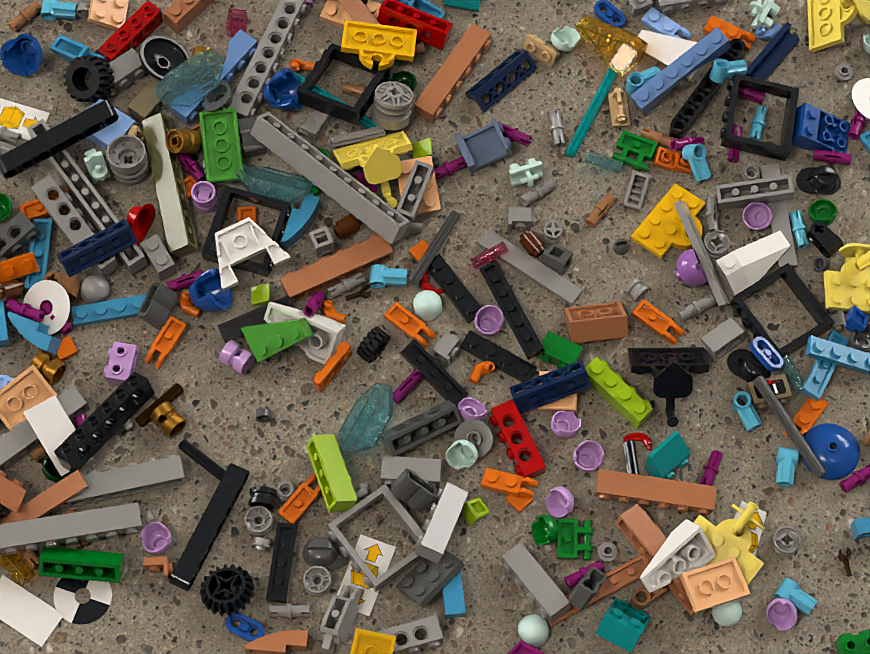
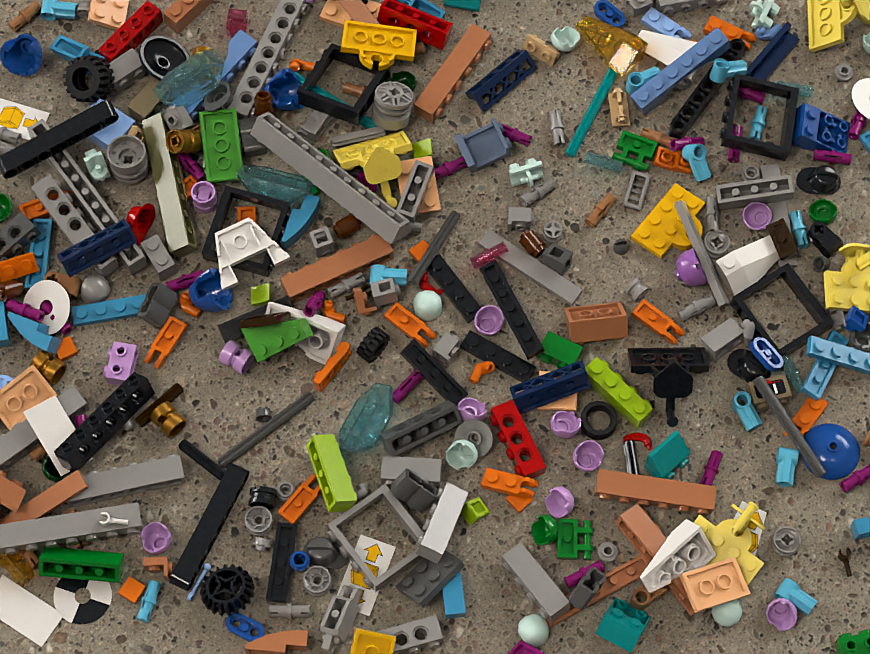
none -> white hand [99,512,128,527]
none -> orange tile [118,576,146,604]
none -> medium azure pin [136,580,161,623]
none -> light grey brick [163,105,194,130]
none -> light blue hinge [187,563,211,601]
none -> dark grey axle [218,391,315,468]
none -> dark brown tile [239,311,291,329]
none -> reddish brown brick [254,90,274,117]
none -> blue cone [290,551,310,573]
none -> nougat bracket [352,287,377,316]
none -> light grey brick [370,278,401,309]
none -> black tyre [580,401,618,440]
none -> light grey arm [741,319,755,347]
none -> dark brown panel [766,218,801,261]
none -> clear light blue pin [776,80,813,97]

